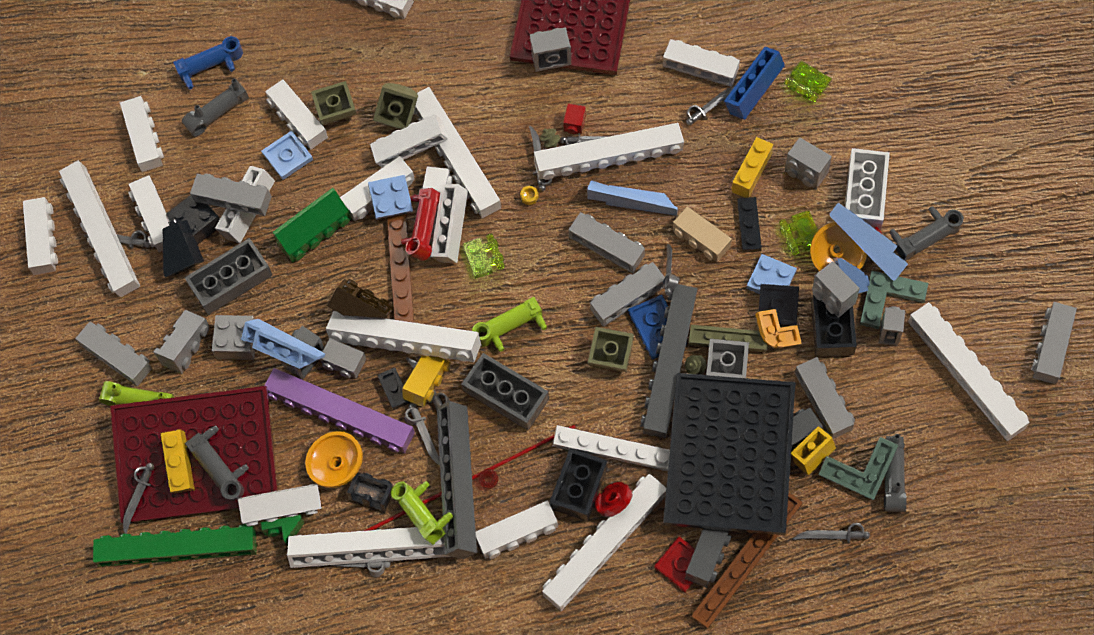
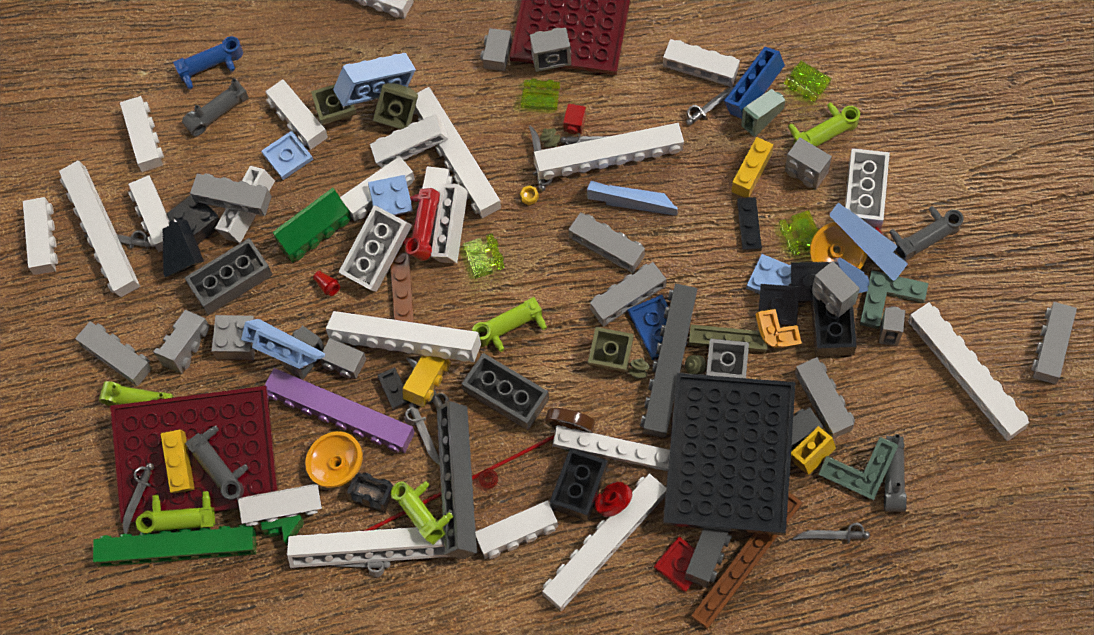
dark brown slope [327,279,394,318] -> none
flat silver sword [663,244,680,295] -> none
tan brick [673,206,732,262] -> none
none -> lime piece [136,491,215,533]
none -> red cone [313,271,340,296]
none -> light blue brick [333,53,416,106]
none -> white brick [339,205,412,292]
none -> light grey brick [480,28,512,71]
none -> clear neon green plate [521,78,561,111]
none -> reddish brown wheel [545,408,595,433]
none -> olive wheel [628,358,649,380]
none -> sand green slope [741,89,786,137]
none -> lime piece [788,103,860,147]
none -> black plate [790,261,830,301]

